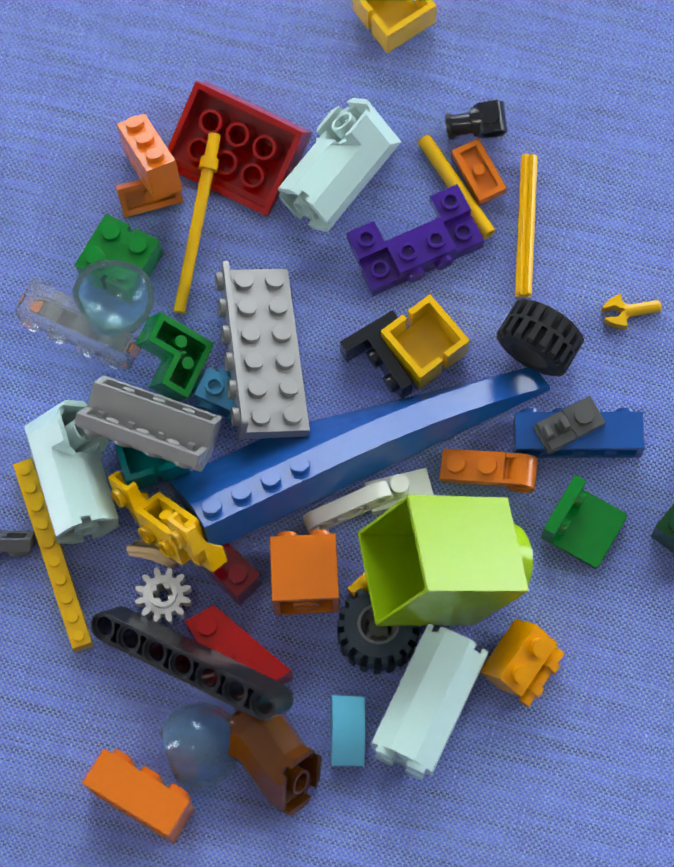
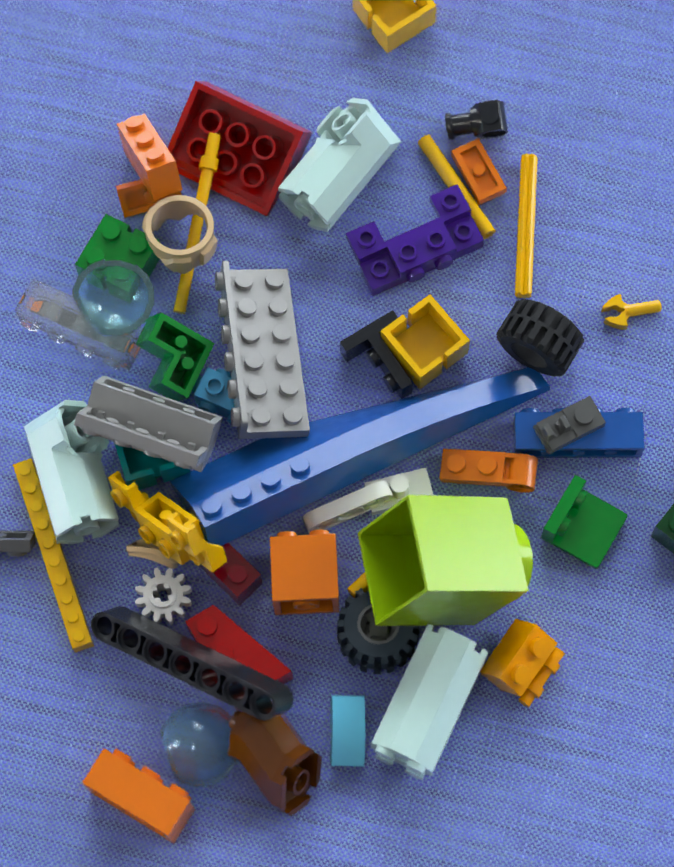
none -> tan piece [142,195,218,274]

